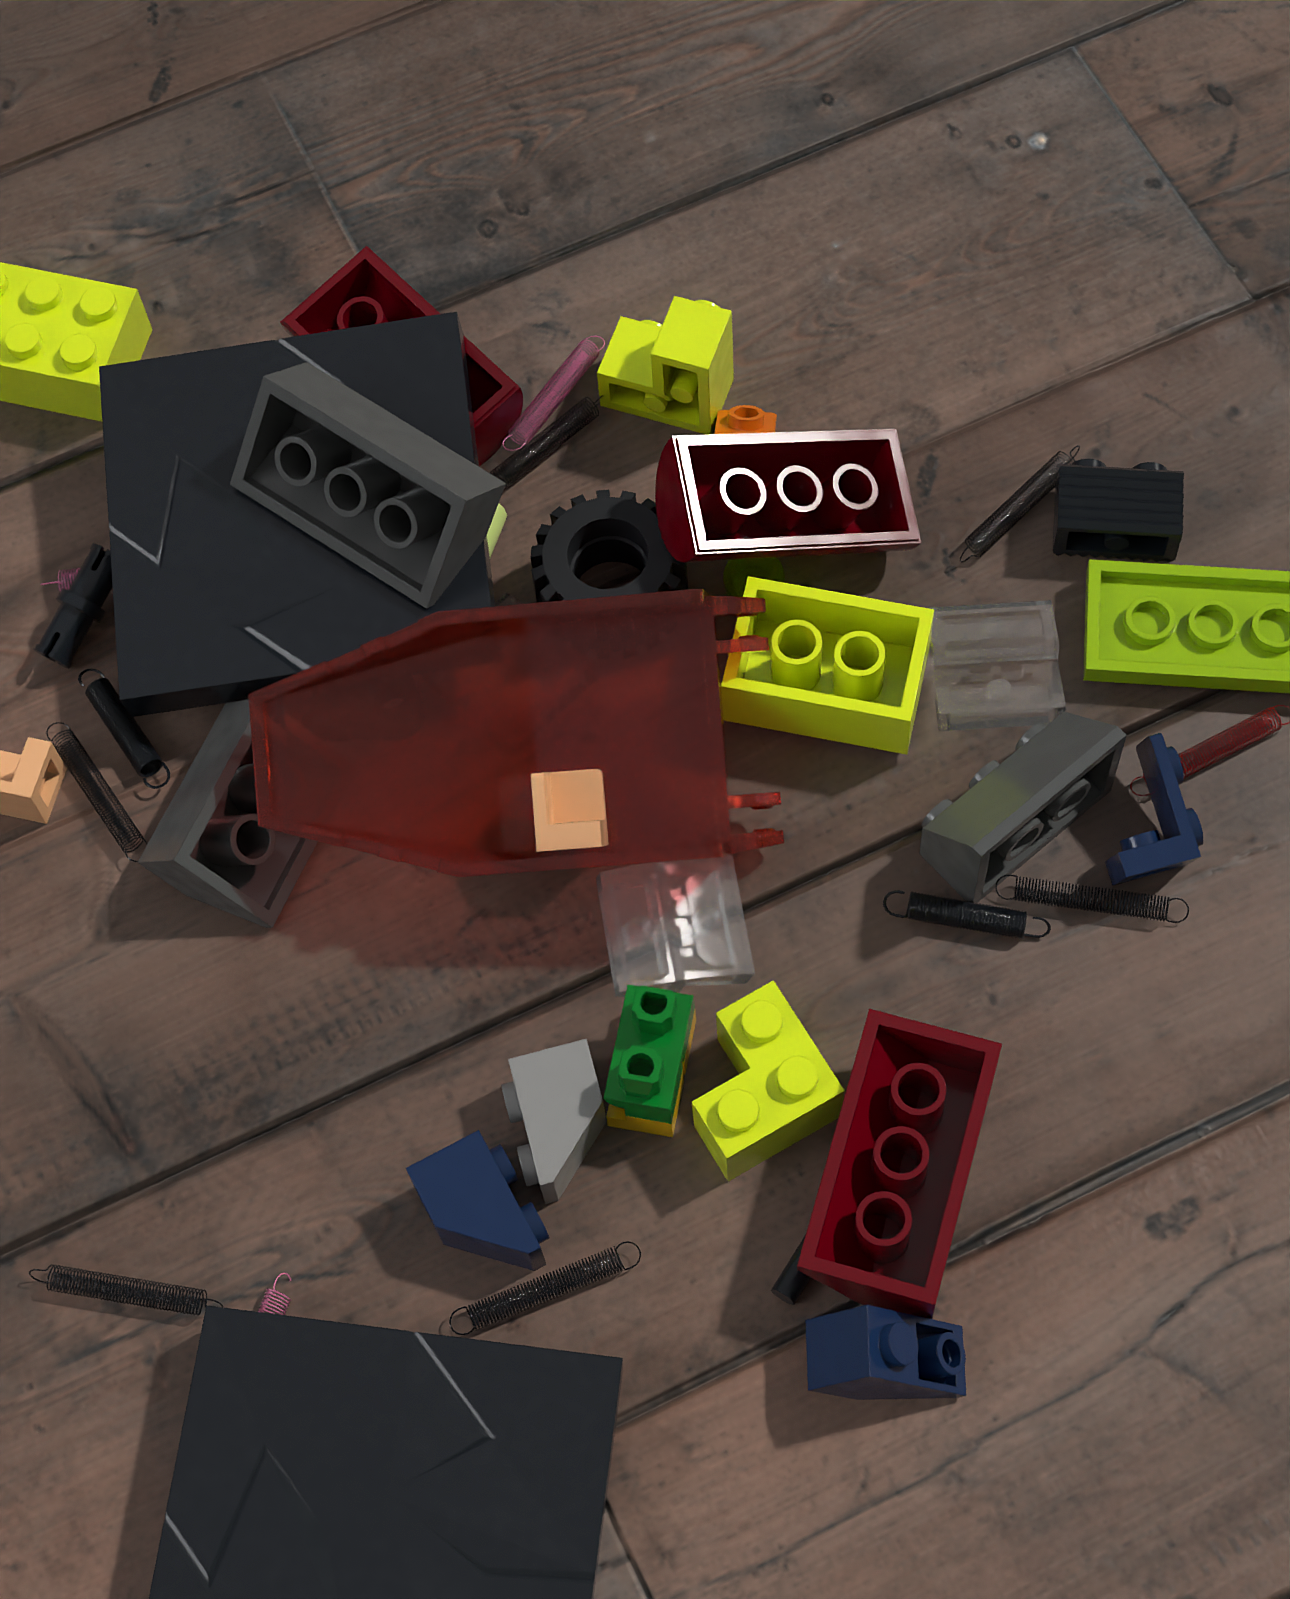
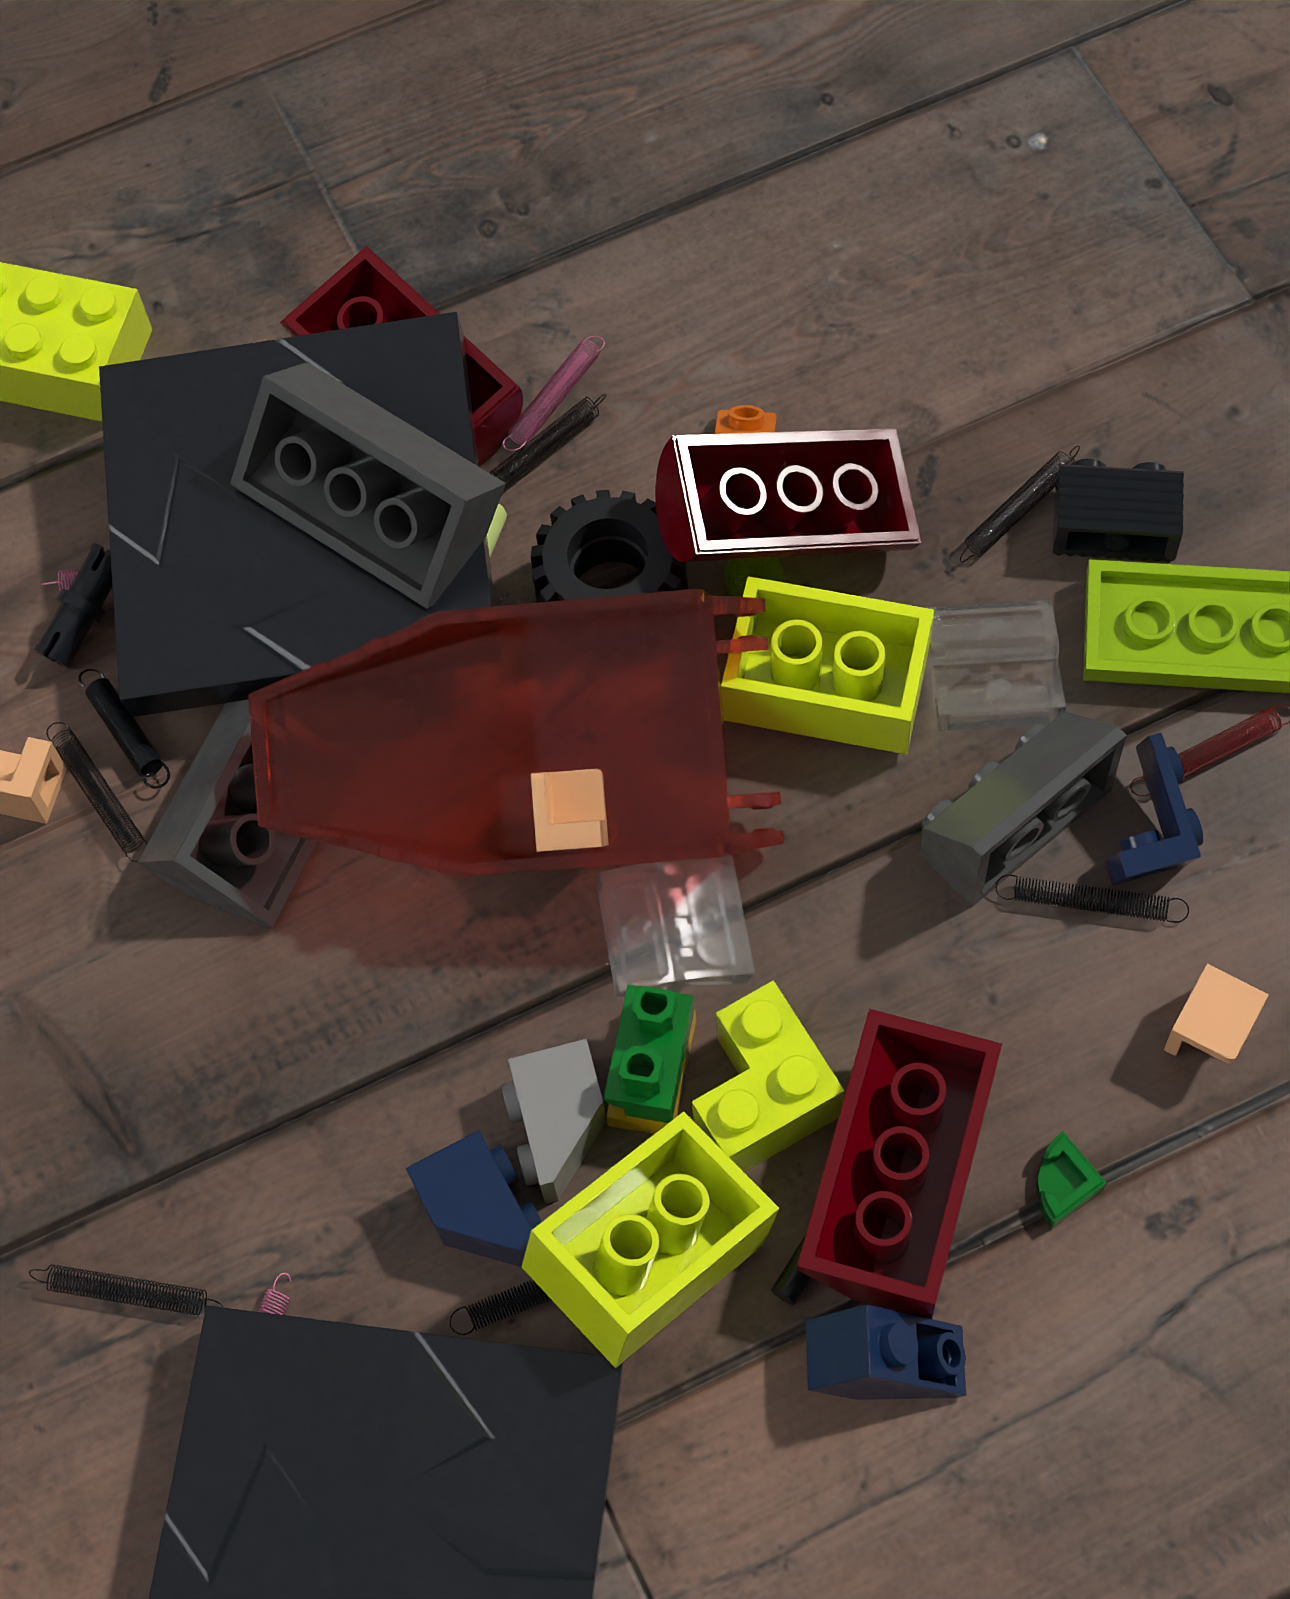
neon yellow brick [597,296,734,435] -> none
black piece [883,890,1051,939] -> none
none -> neon yellow brick [521,1111,779,1368]
none -> green tile [1036,1131,1107,1229]
none -> light nougat panel [1164,963,1269,1064]

